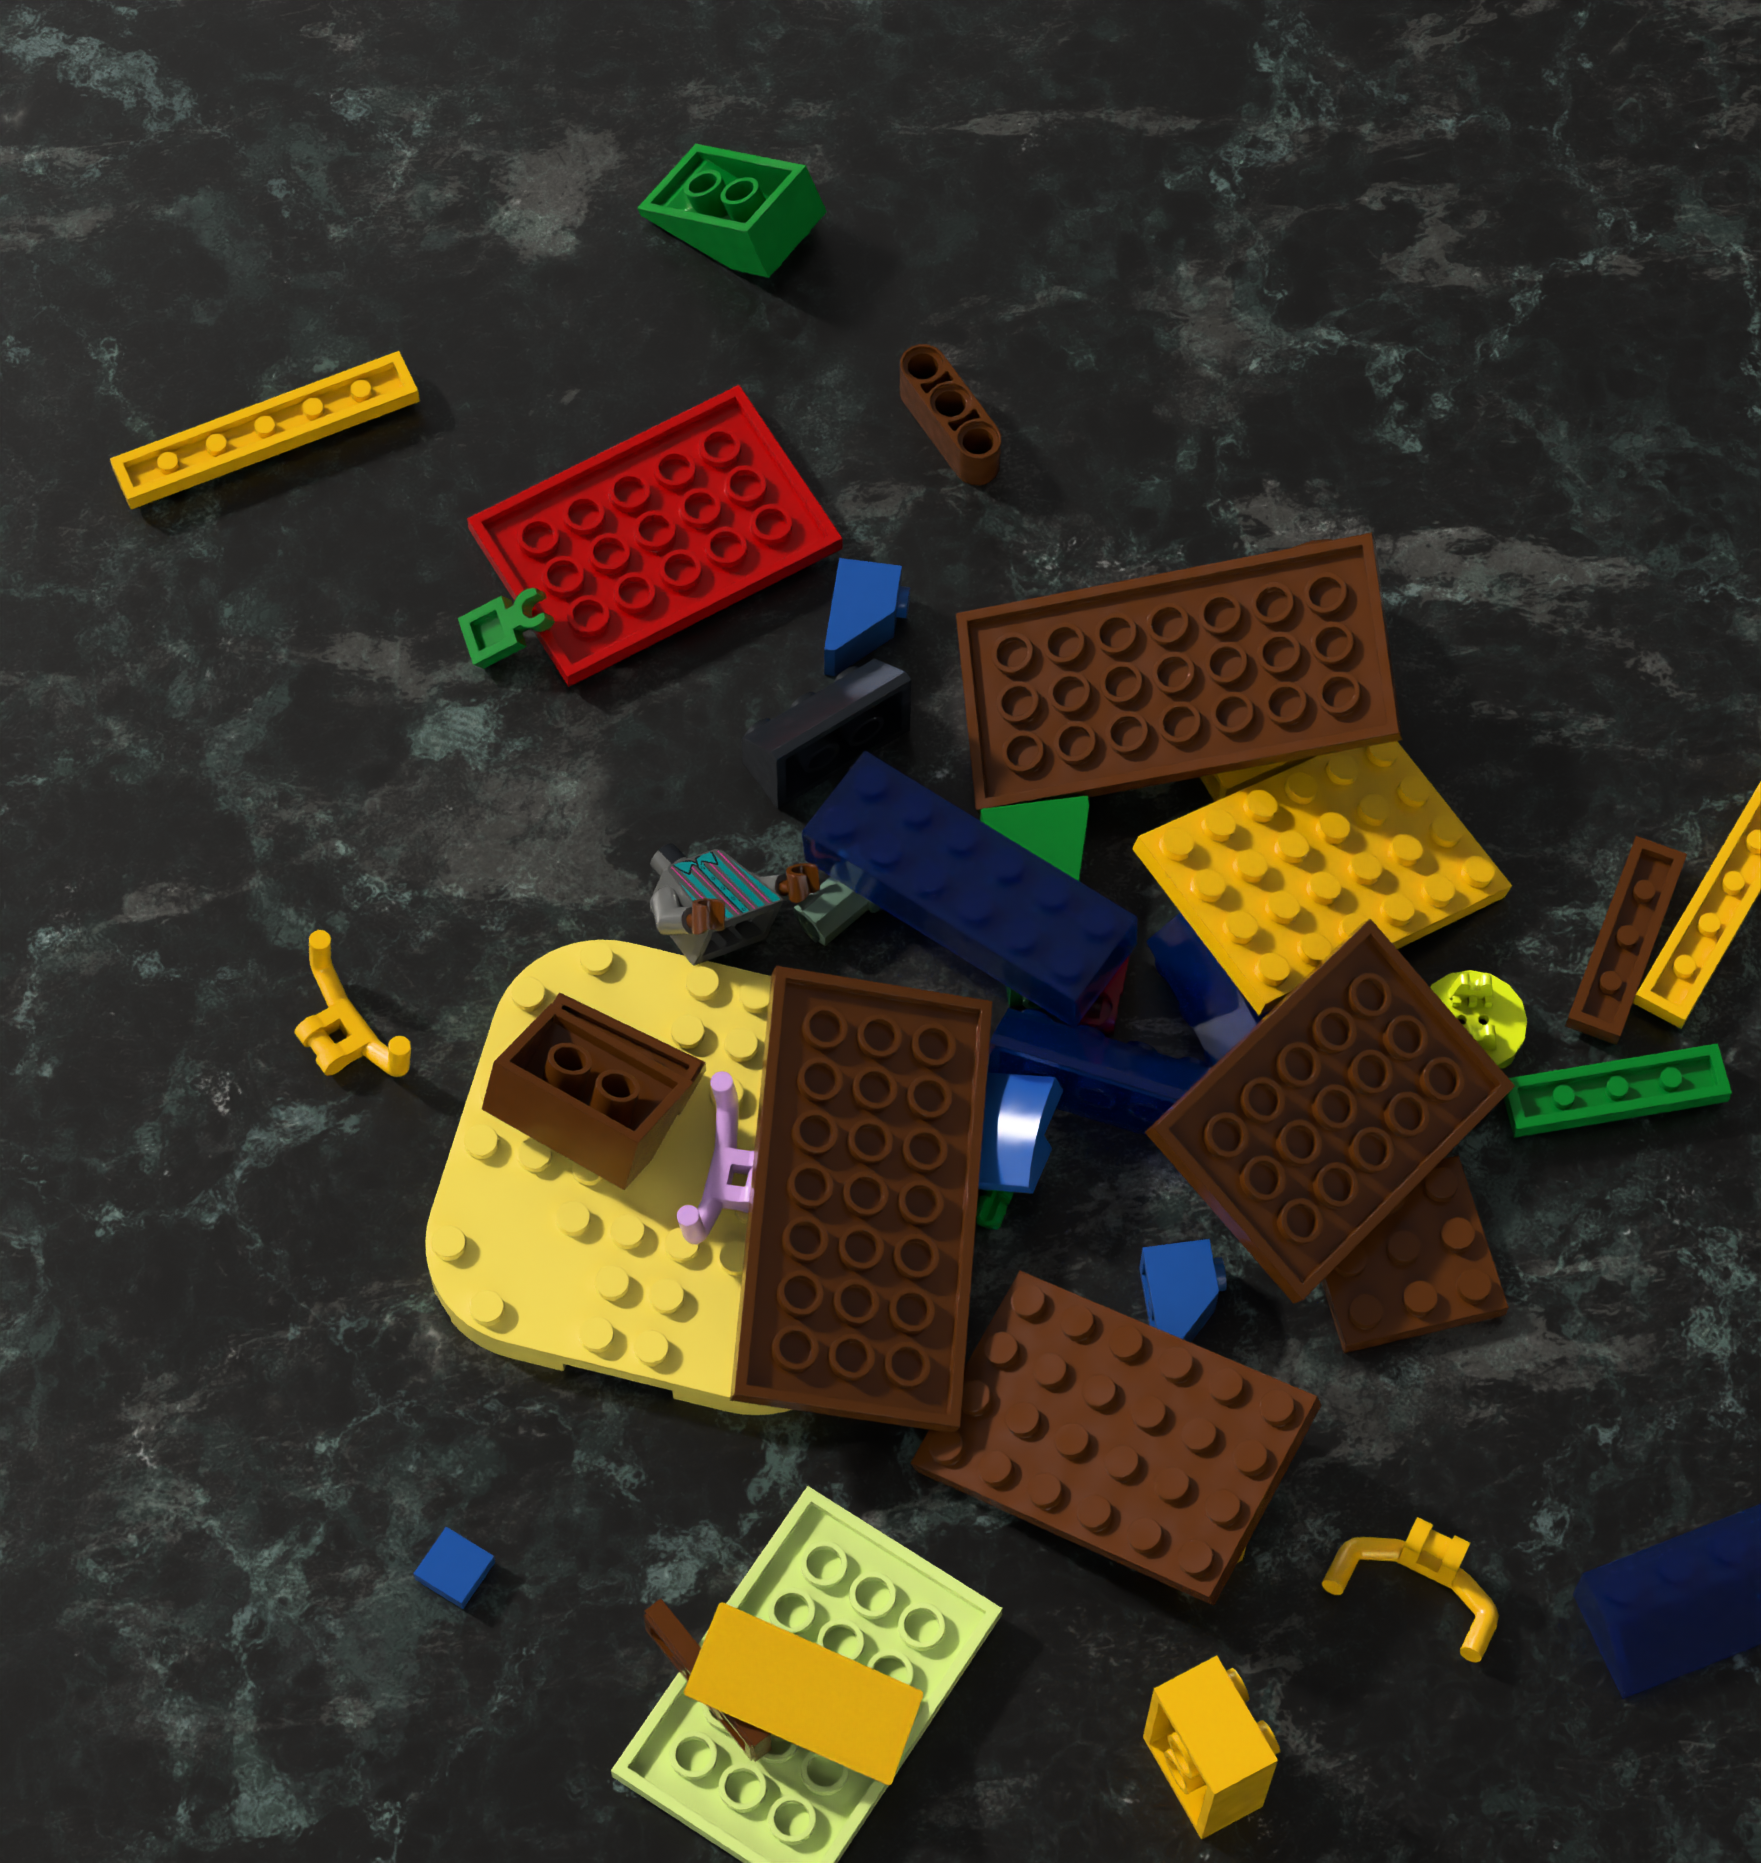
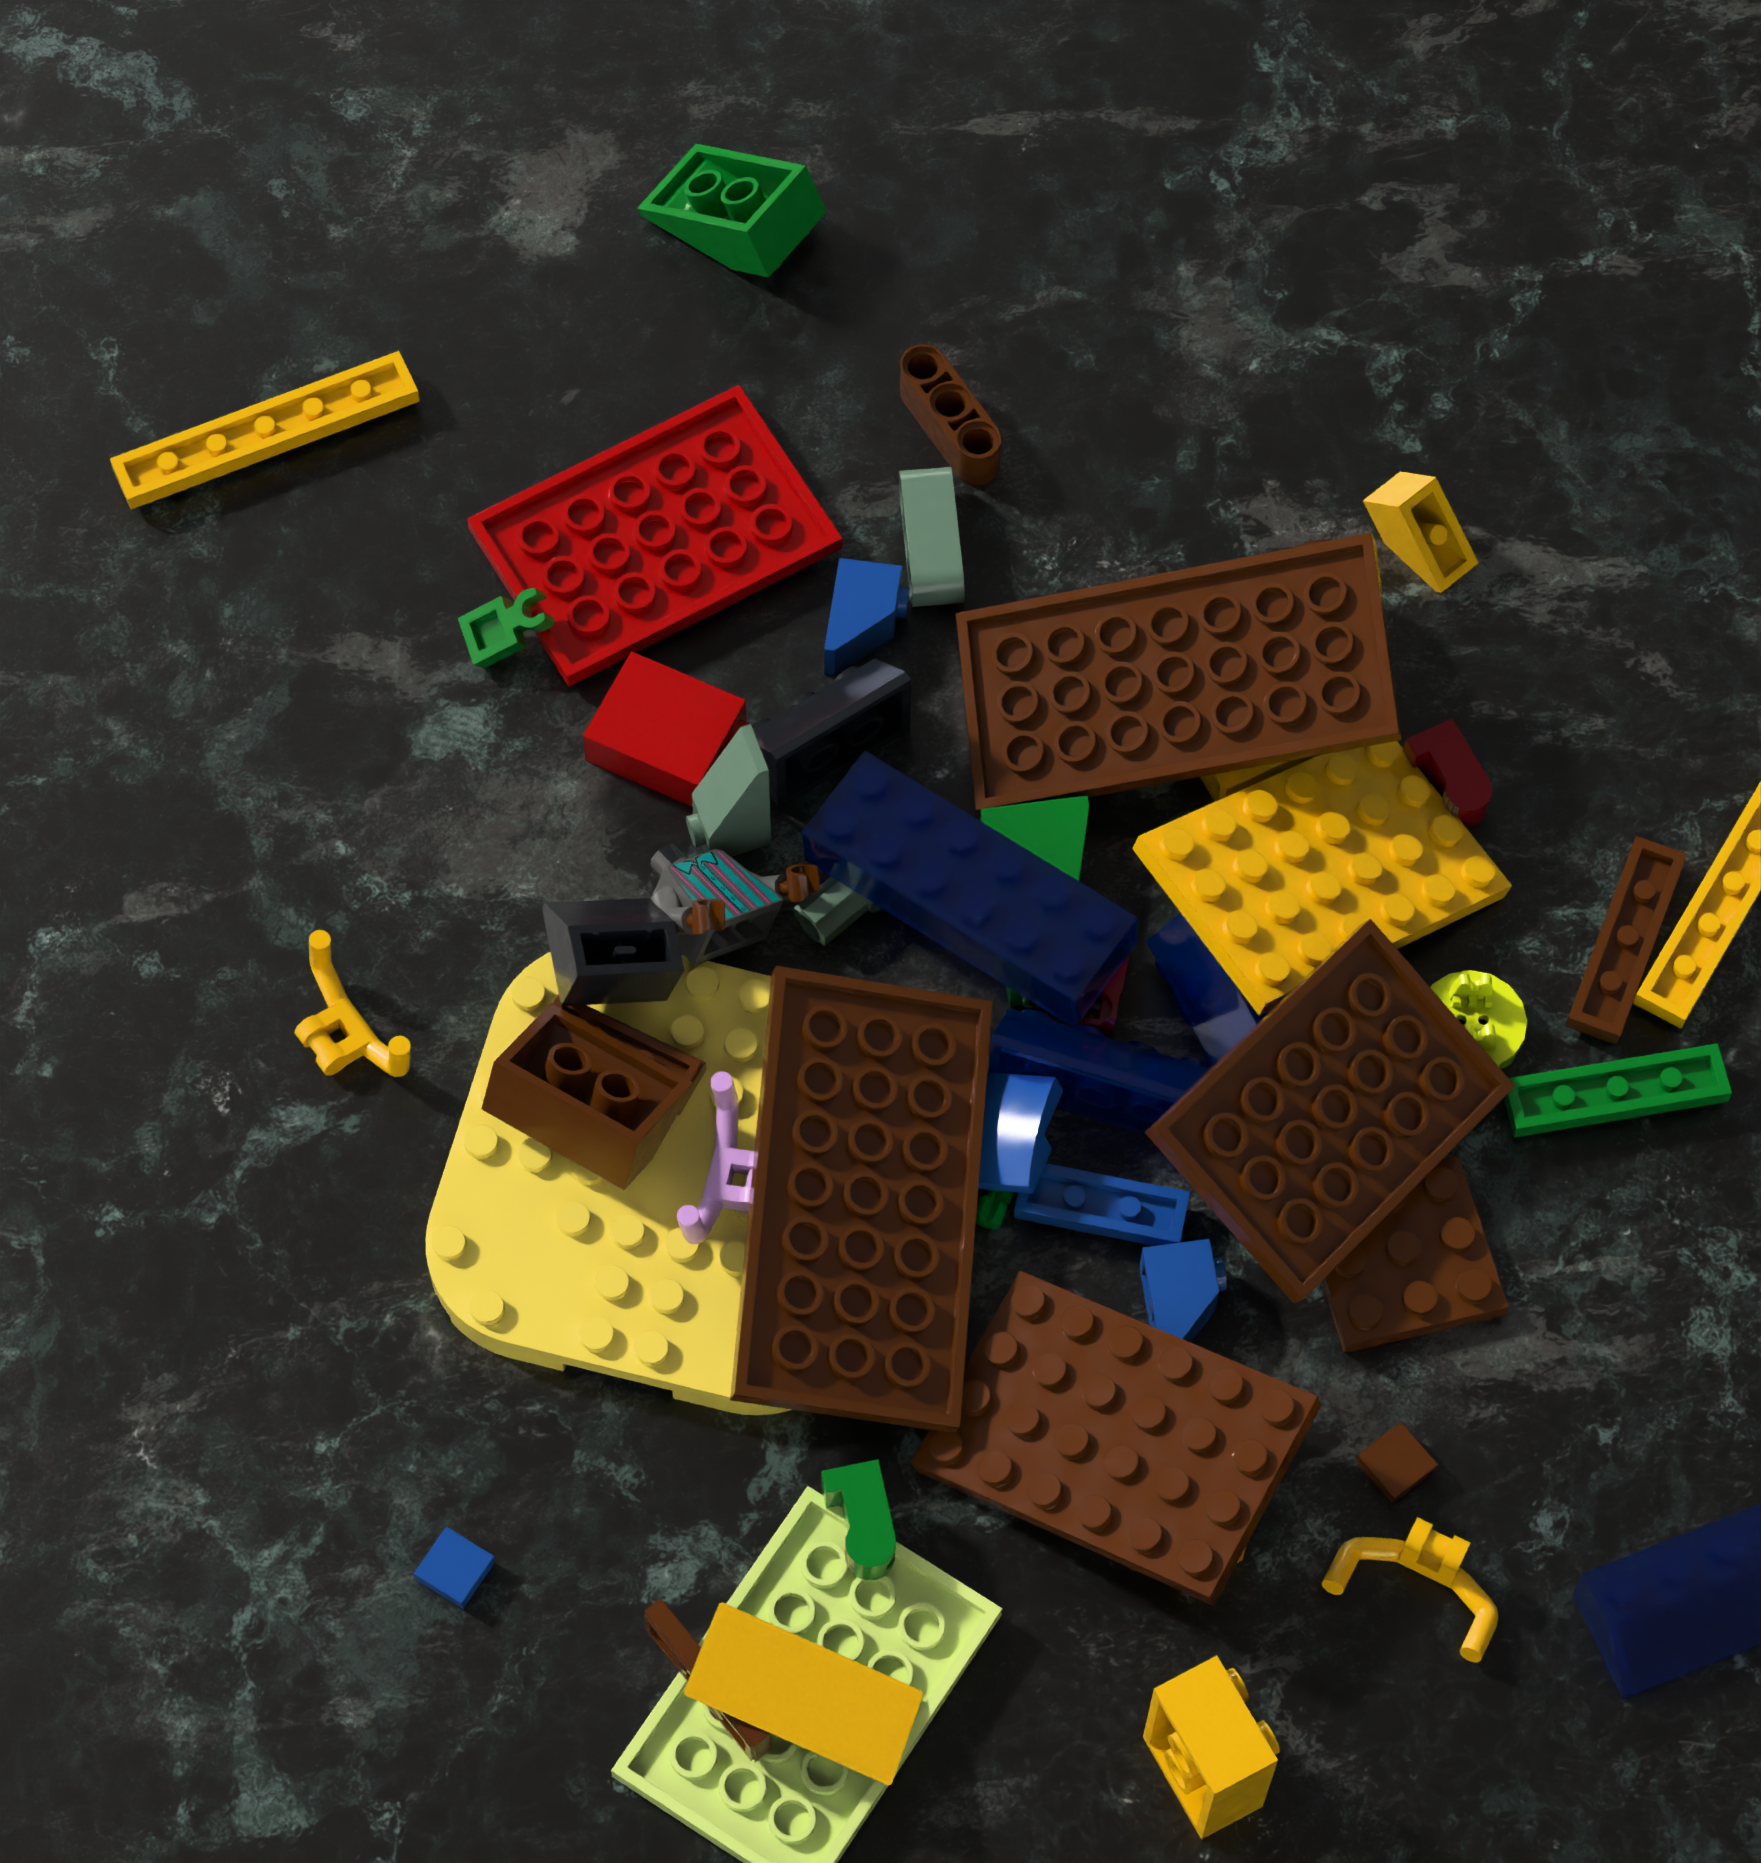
none -> black slope [542,898,684,1006]
none -> red brick [583,651,751,807]
none -> sand green slope [686,724,771,857]
none -> green leg [821,1459,896,1580]
none -> sand green beam [899,467,965,607]
none -> blue plate [1014,1163,1190,1246]
none -> reddish brown tile [1355,1422,1438,1505]
none -> yellow slope [1363,472,1479,593]
none -> dark red leg [1403,718,1492,829]

